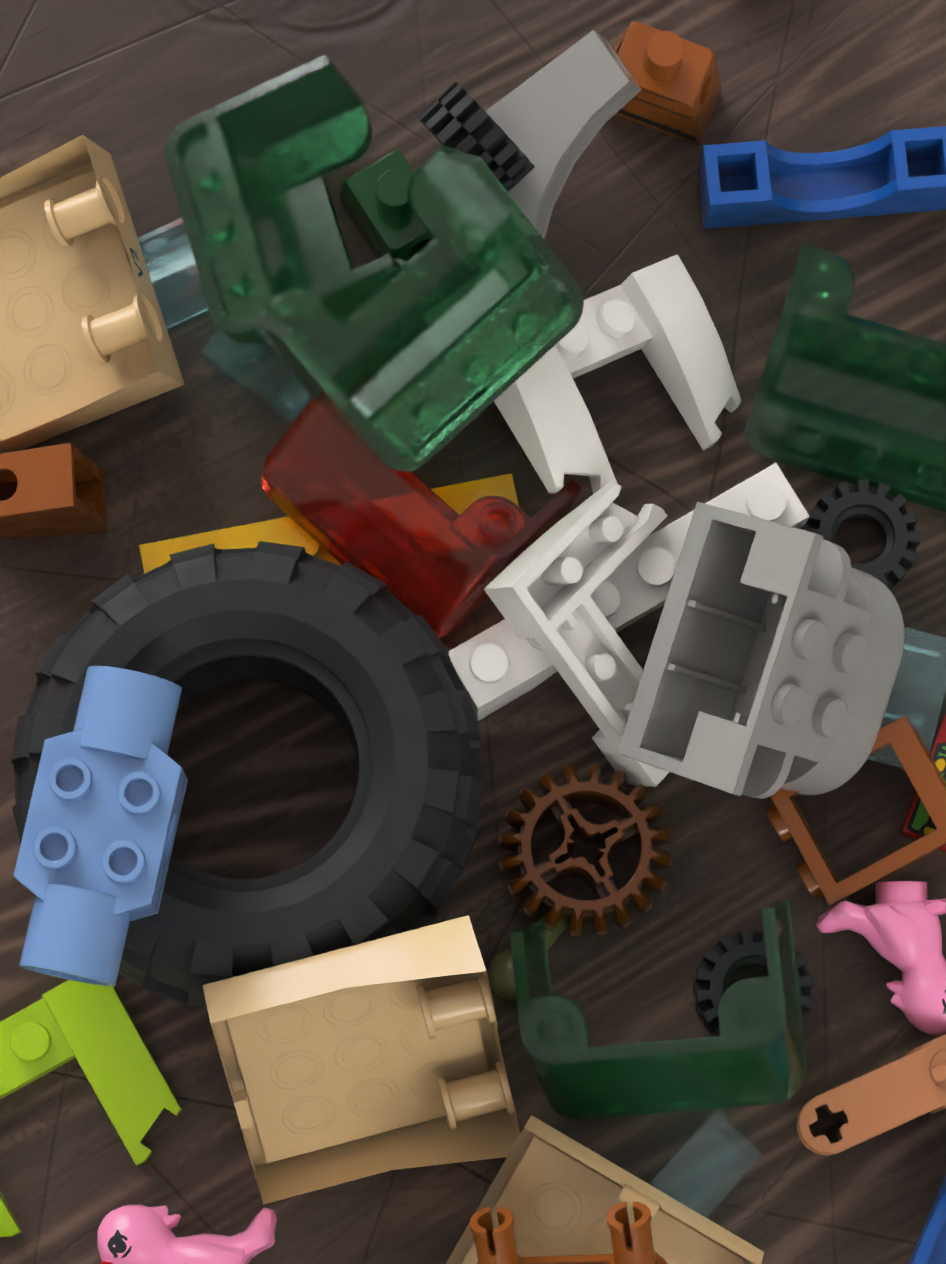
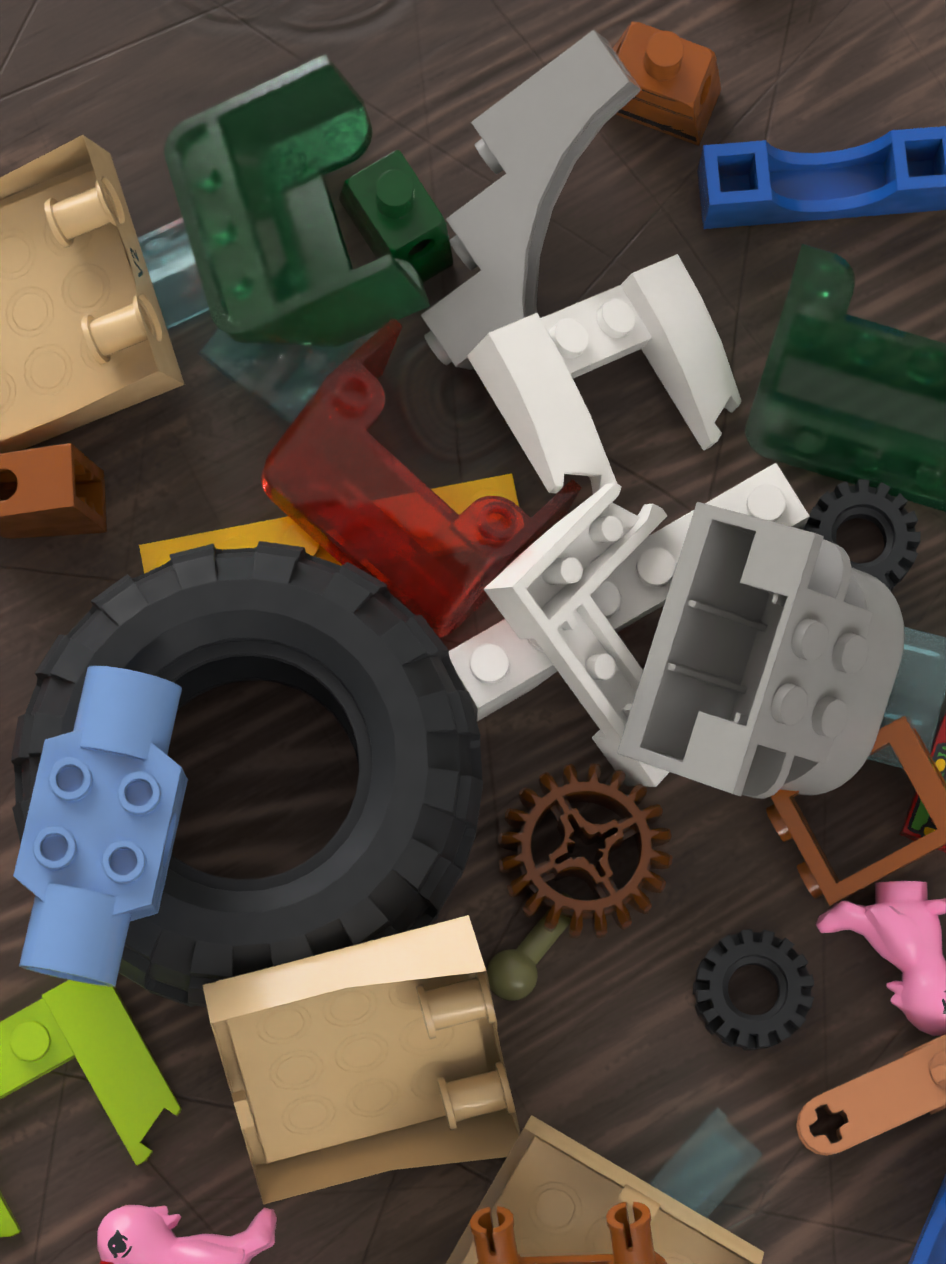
clear green windscreen [248,146,584,471] -> none
black tyre [418,81,535,203] -> none
clear green windscreen [510,900,807,1120] -> none

